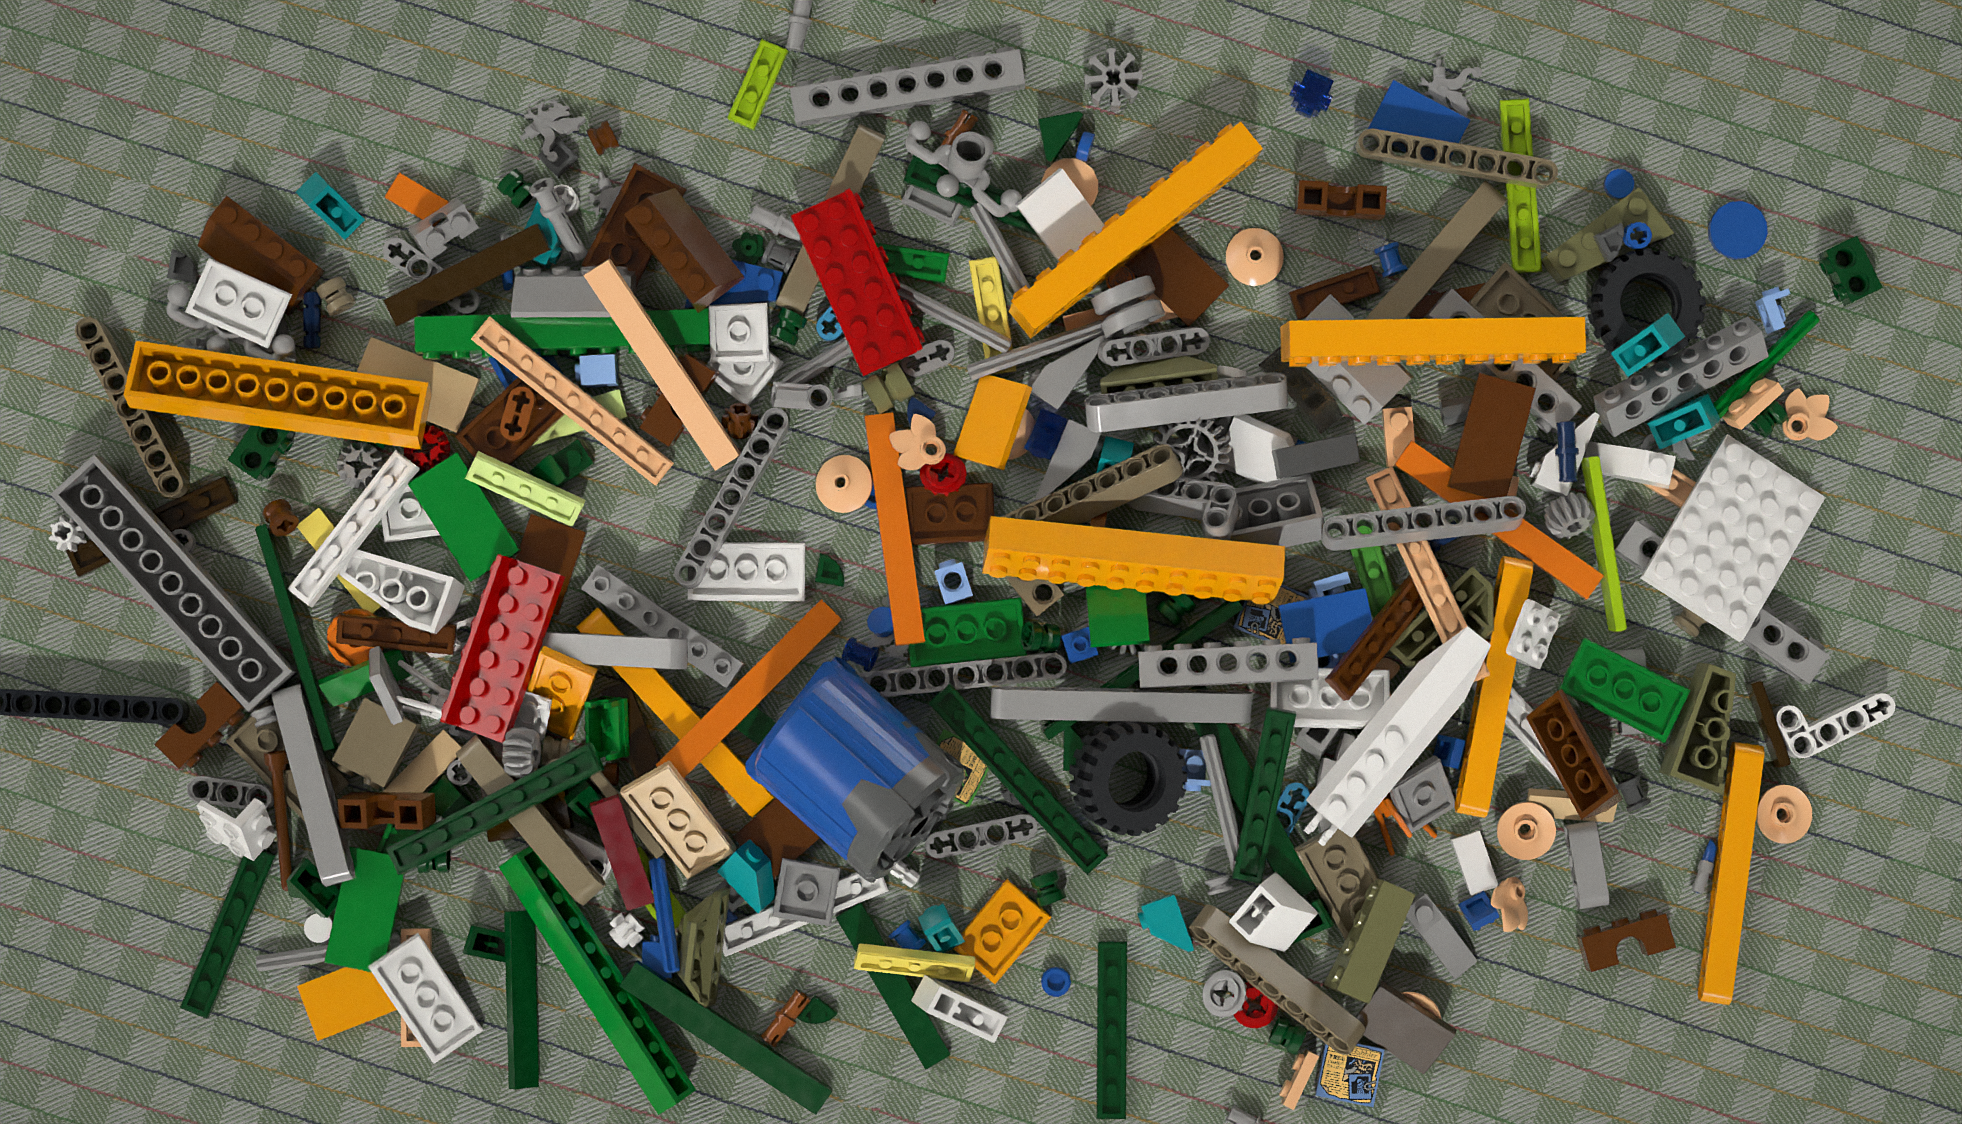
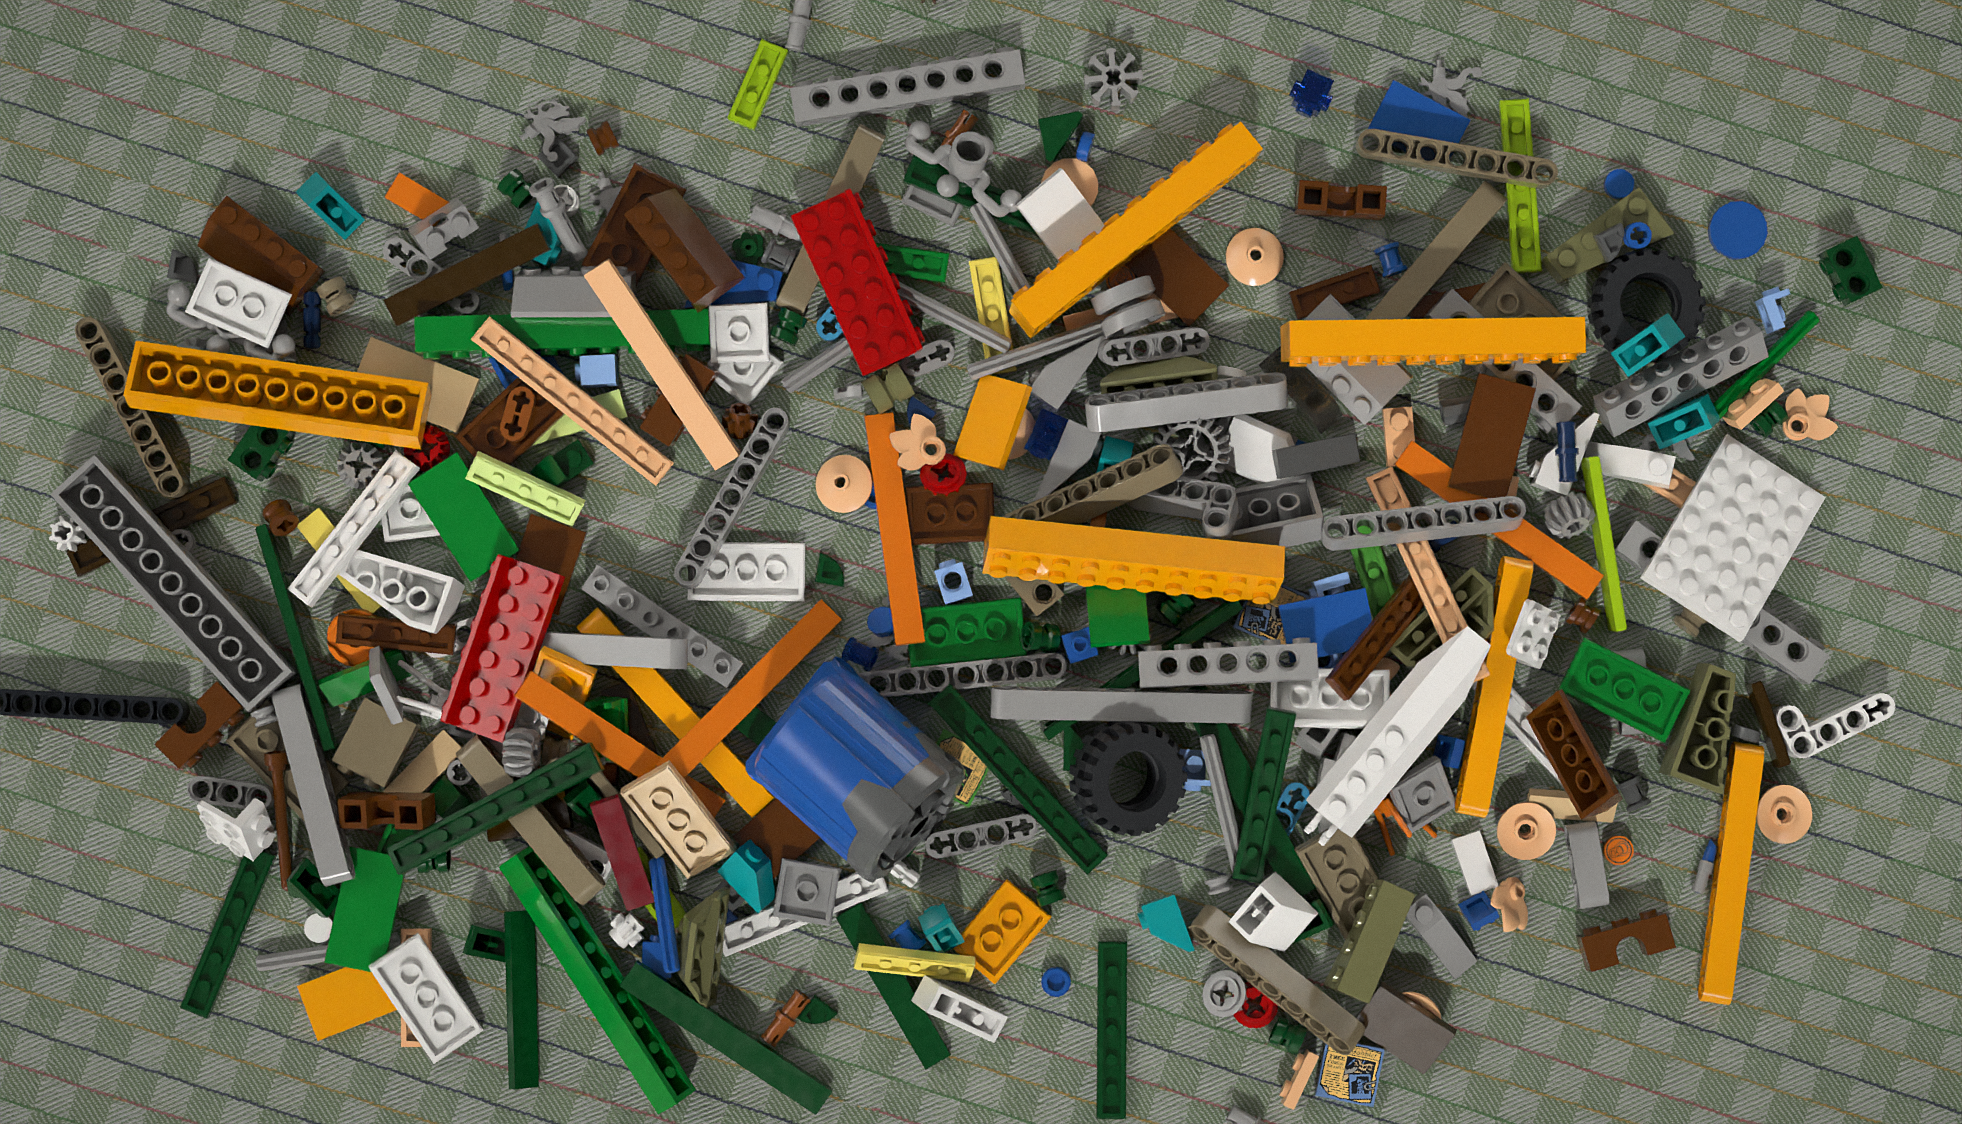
light grey piece [771,382,833,411] -> none
none -> orange tile [514,671,725,818]
none -> reddish brown wheel [1565,597,1601,634]
none -> orange tile [1603,835,1634,865]
none -> dark grey tile [1730,723,1761,743]

